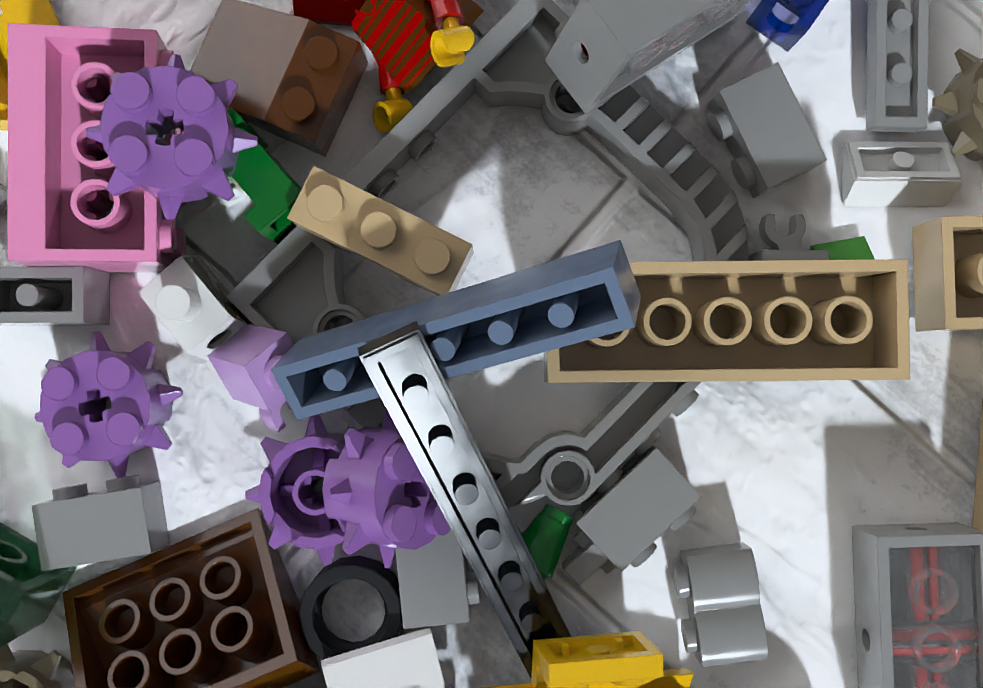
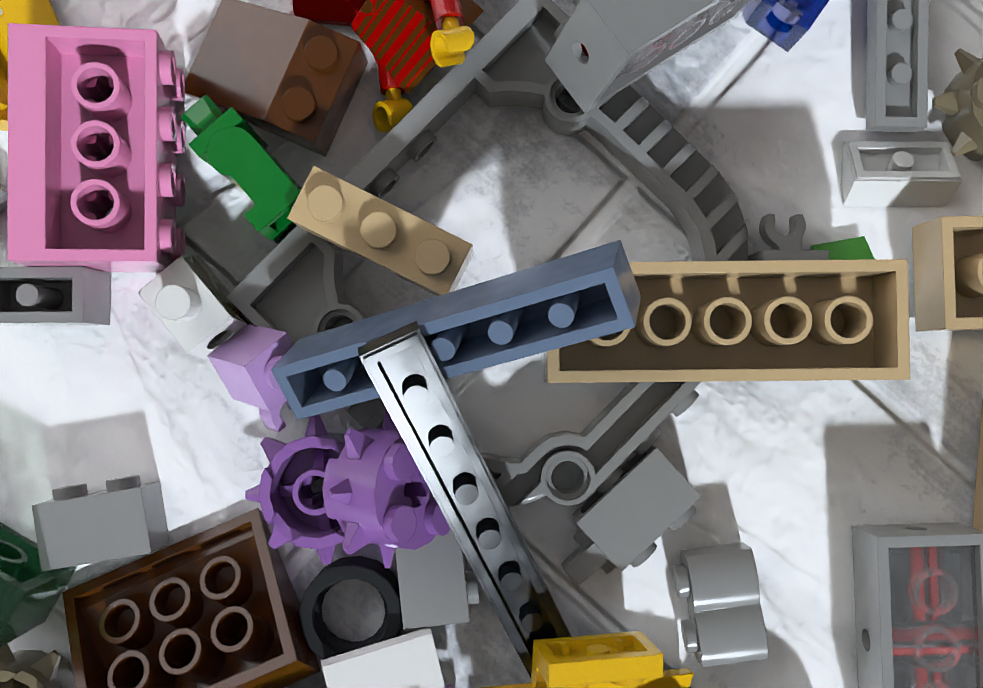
medium lavender brick [34,331,183,478] -> none
medium lavender brick [86,54,258,220] -> none
green cone [521,503,574,580] -> none
light grey brick [707,62,827,198] -> none

